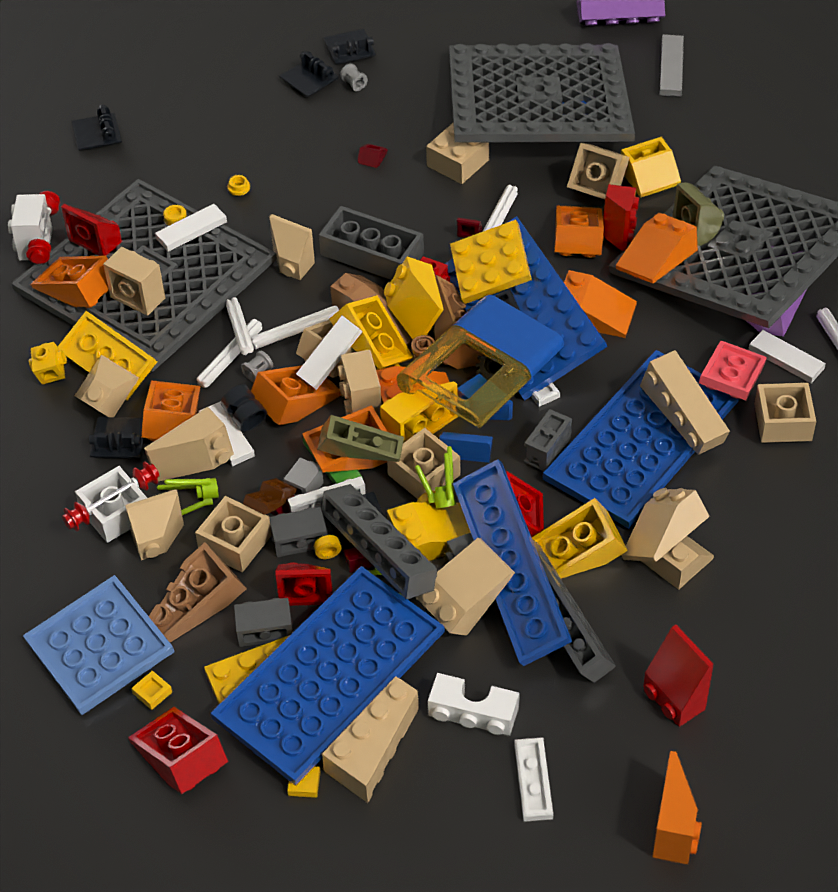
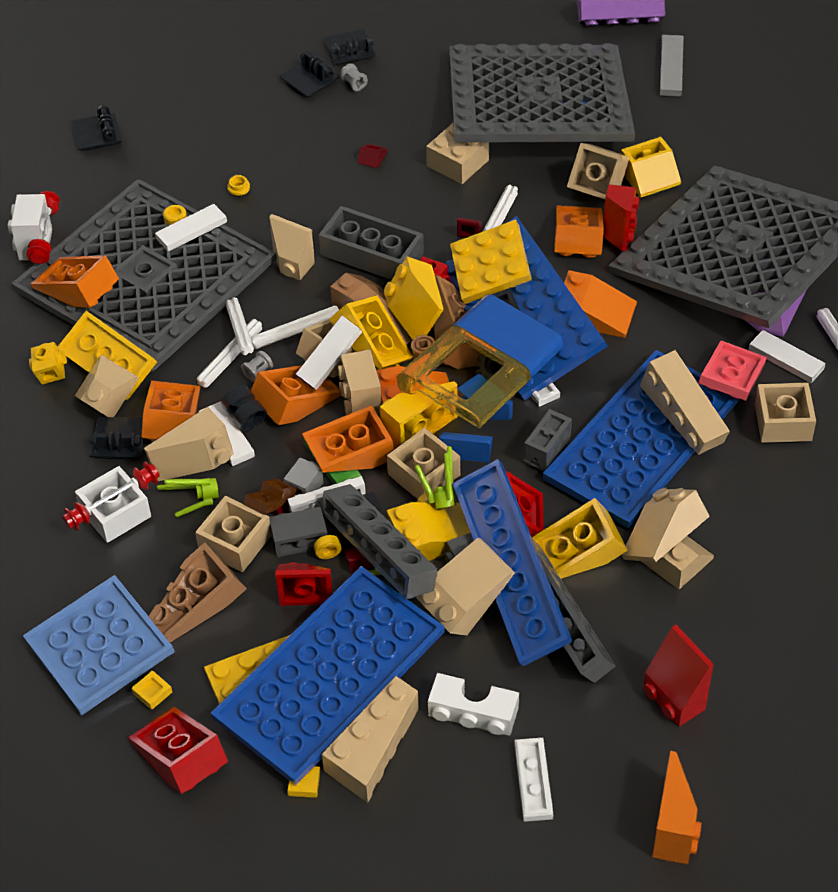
red slope [61,204,122,256] -> none
tan brick [103,247,165,316] -> none
tan slope [125,489,184,560] -> none
dark grey brick [234,598,293,647] -> none
olive slope [317,415,404,462] -> none
orange slope [616,213,698,284] -> none
olive brick [673,183,724,246] -> none

